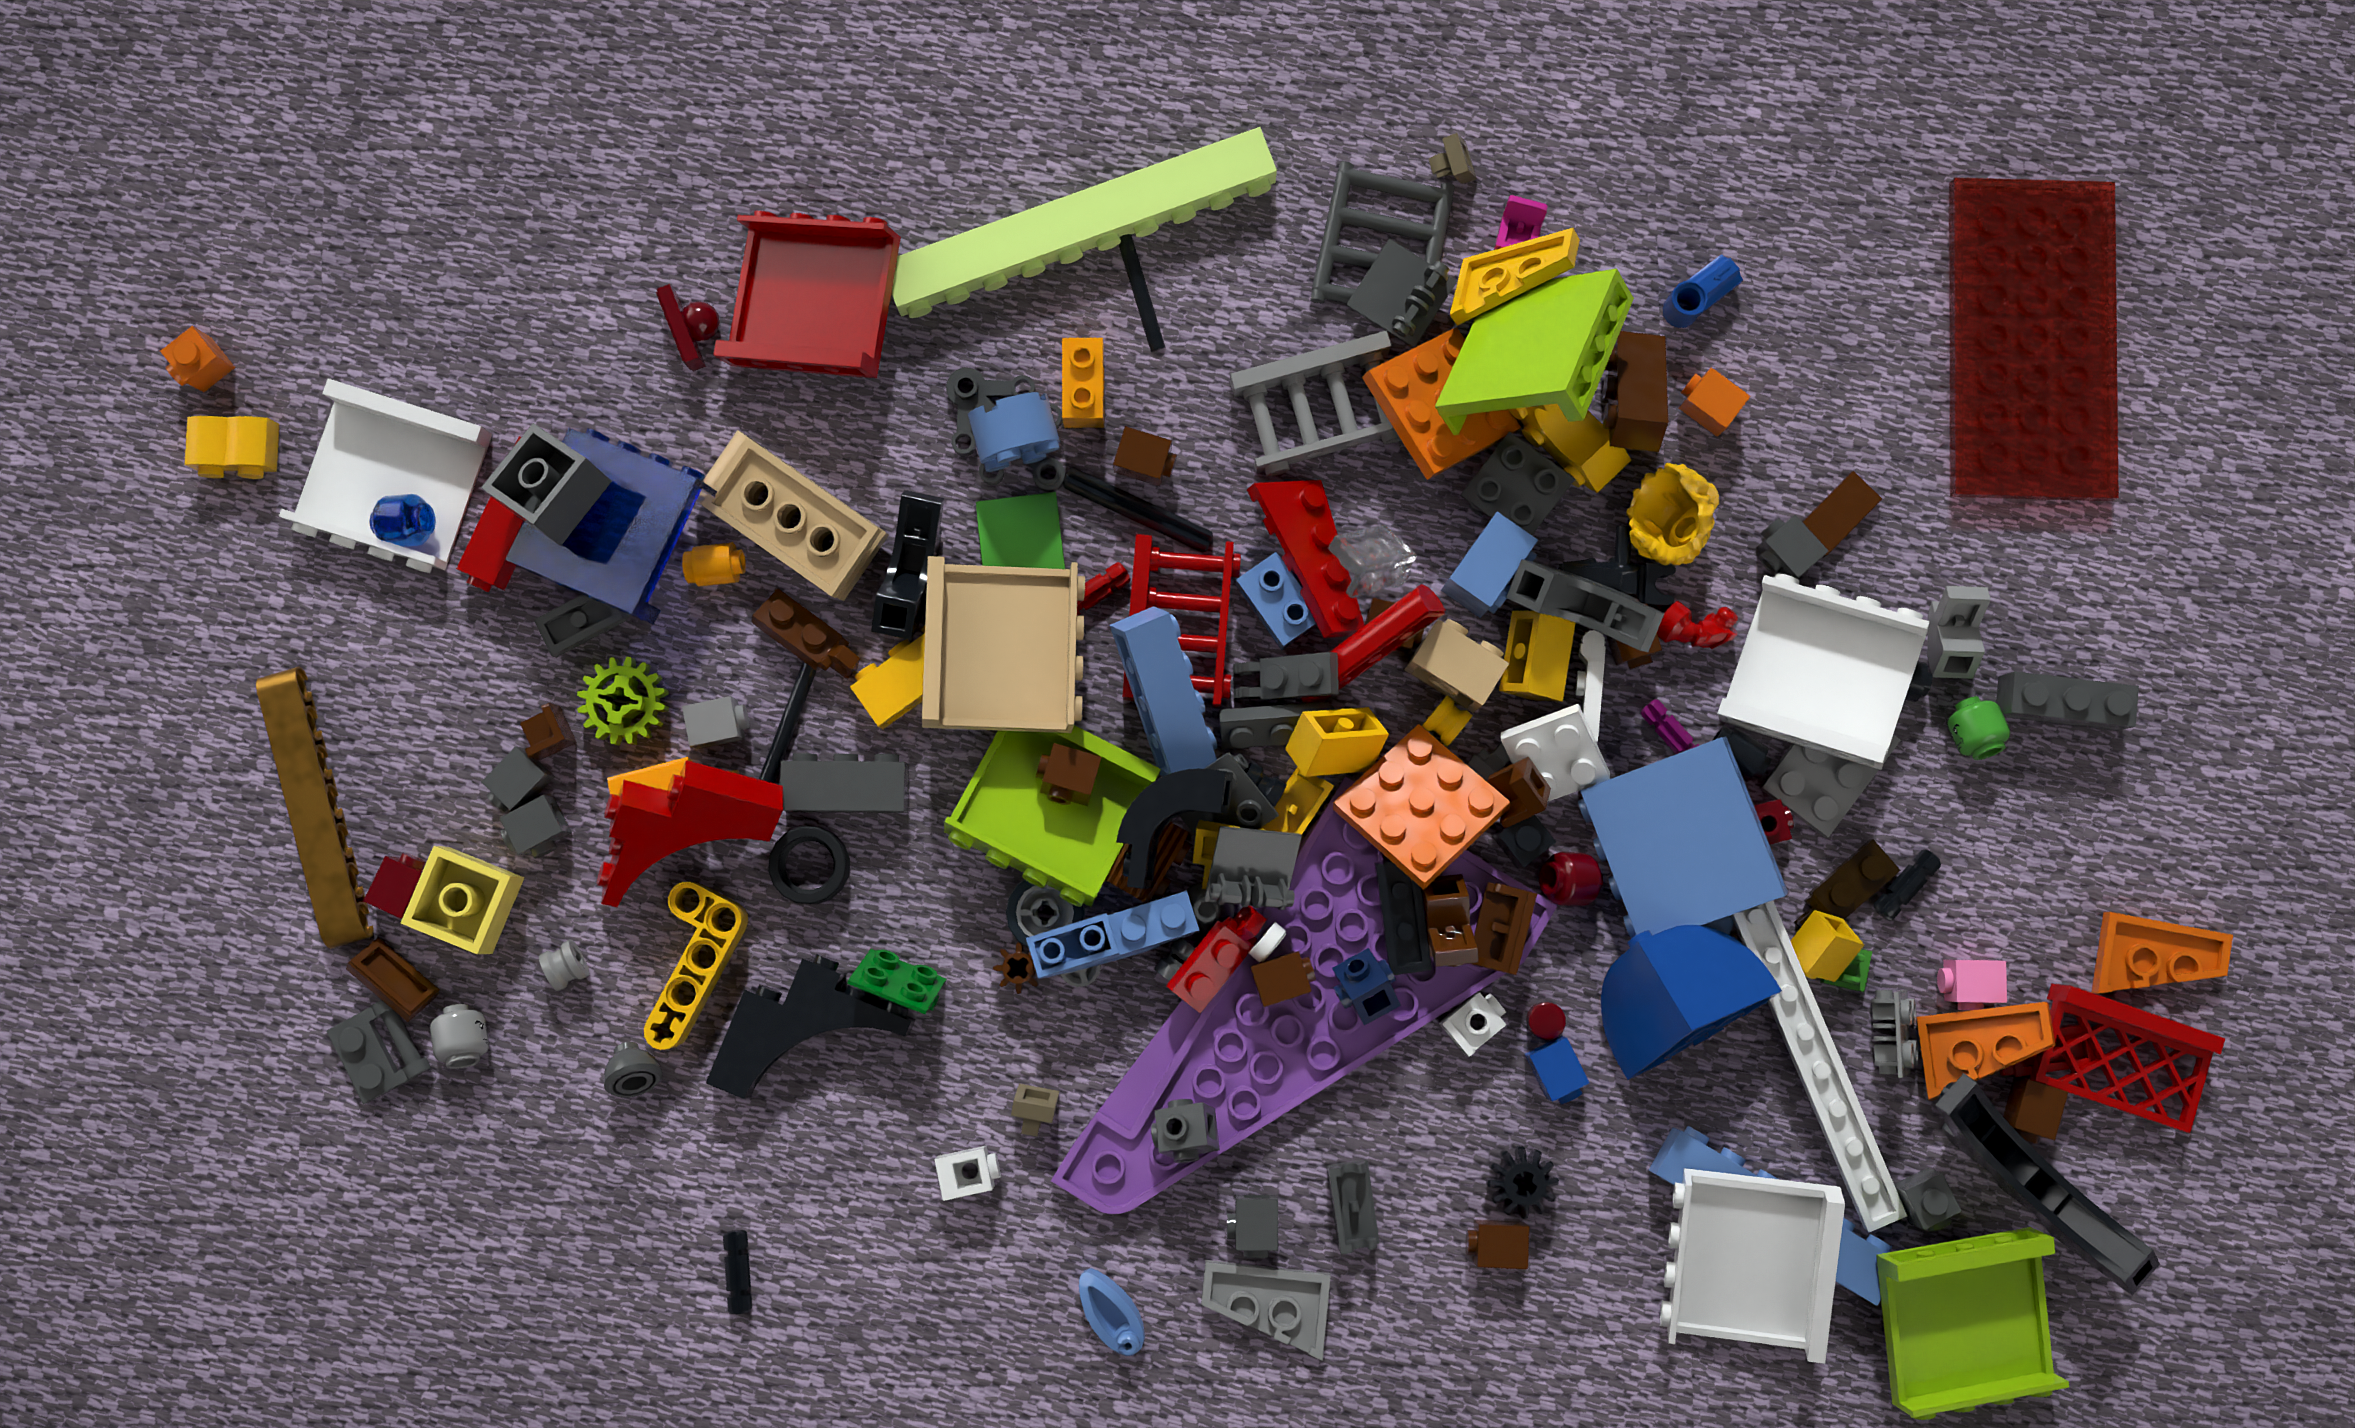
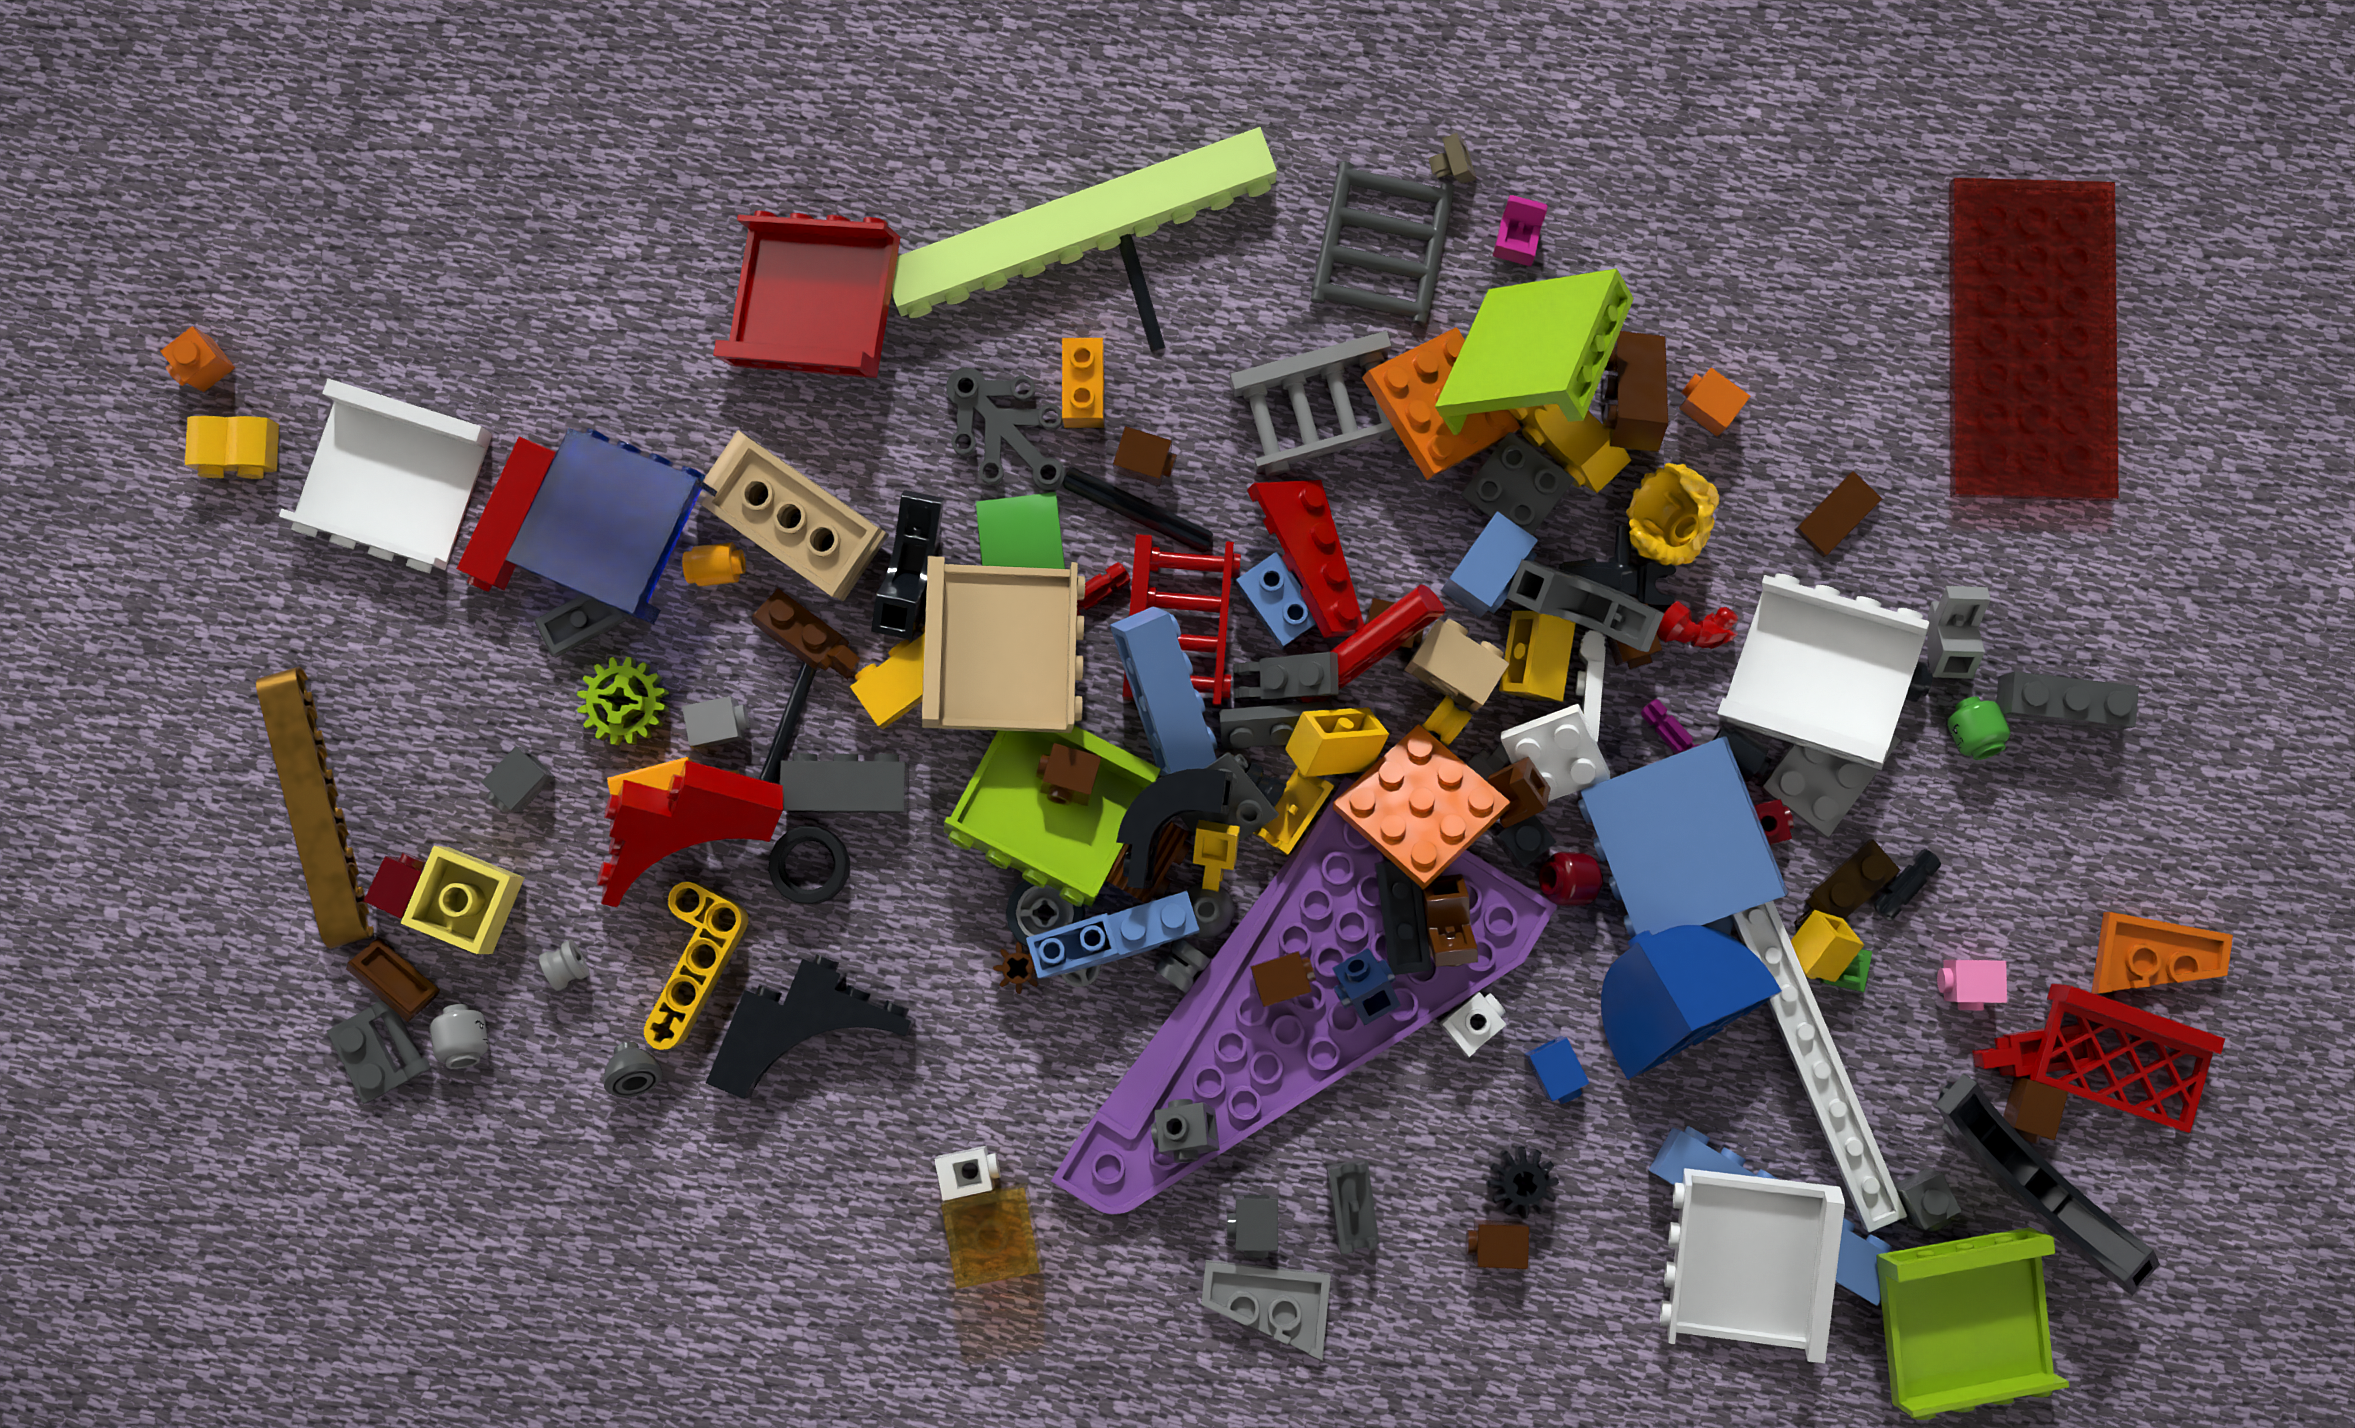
clear blue head [369,494,436,547] -> none
dark grey brick [481,423,612,546] -> none
dark grey brick [499,795,572,859] -> none
reddish brown panel [520,703,577,760] -> none
dark red tile [656,284,720,372] -> none
black axle [723,1230,752,1315] -> none
green hinge [847,949,946,1014] -> none
medium blue brick [968,392,1060,472] -> none
dark tan tile [1011,1084,1059,1137] -> none
medium blue arm [1079,1268,1145,1356] -> none
red hinge [1166,905,1267,1014] -> none
dark grey hinge [1204,826,1302,910] -> none
white tile [1249,922,1286,963] -> none
clear bracket [1328,525,1417,598] -> none
dark grey hinge [1346,238,1457,348] -> none
yellow wing [1450,228,1580,326] -> none
reddish brown hinge [1470,882,1537,975] -> none
dark red piece [1526,1002,1566,1040] -> none
blue piece [1662,254,1743,328] -> none
dark grey brick [1756,515,1828,578] -> none
light grey hinge [1871,990,1919,1078] -> none
orange wing [1916,1002,2056,1101] -> none
none -> clear yellow brick [941,1182,1043,1289]

